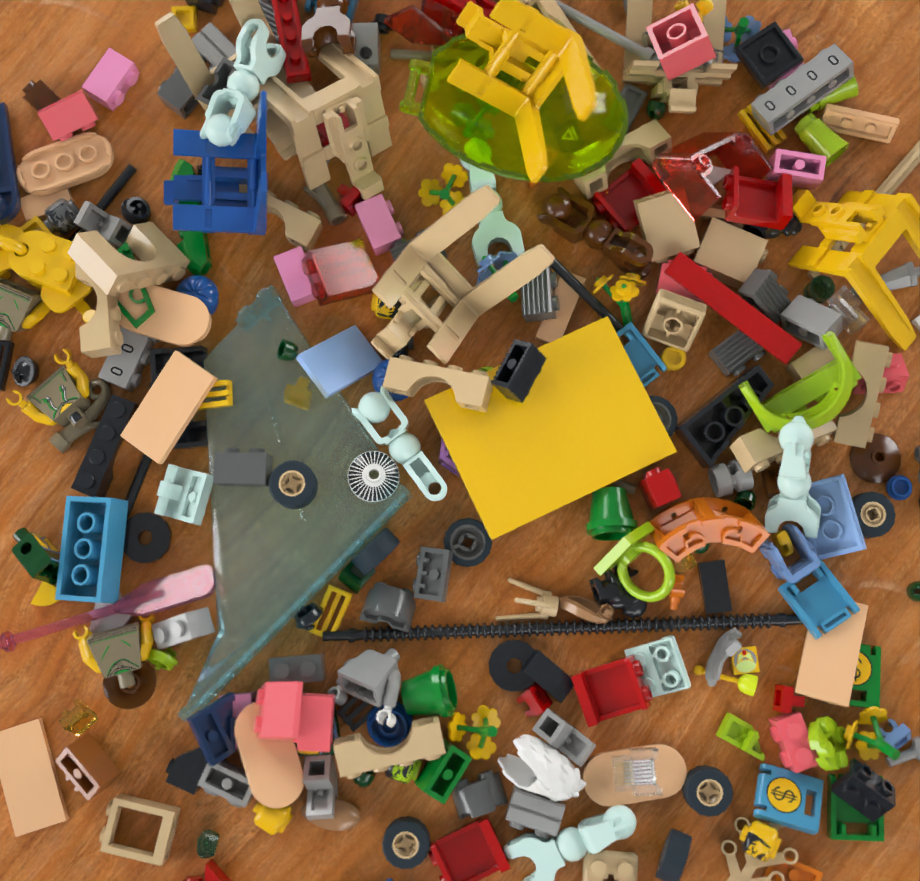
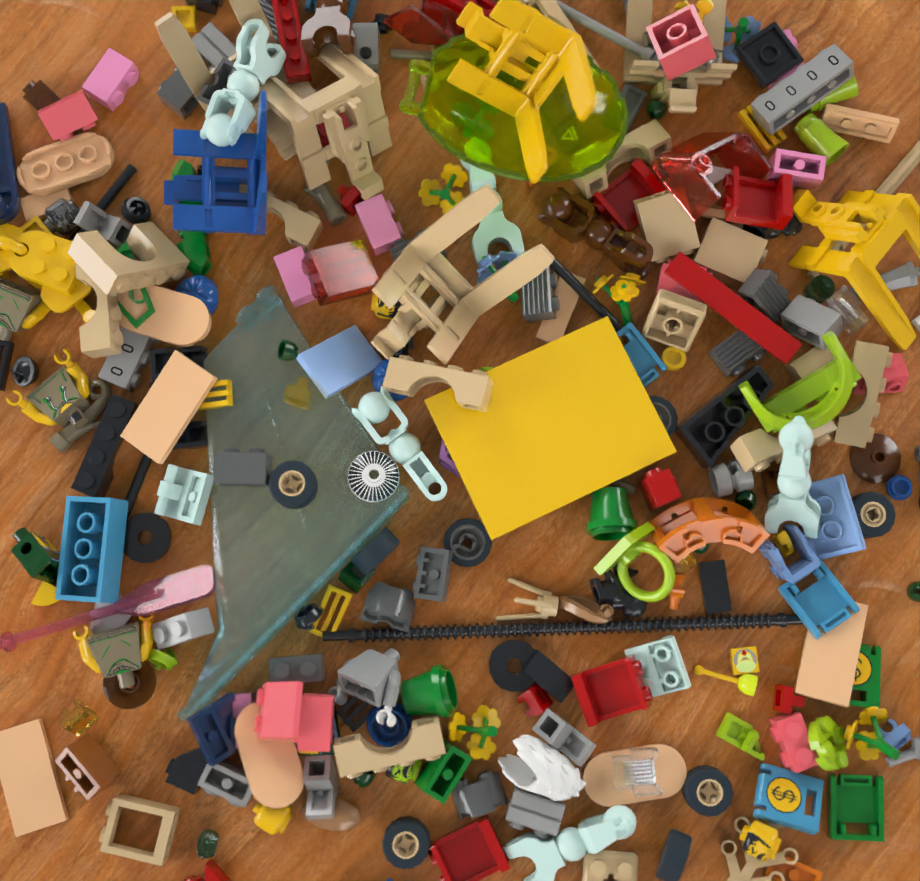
black brick [491,339,547,403] -> none
light grey piece [705,628,742,687] -> none
black bracket [831,758,896,822] -> none

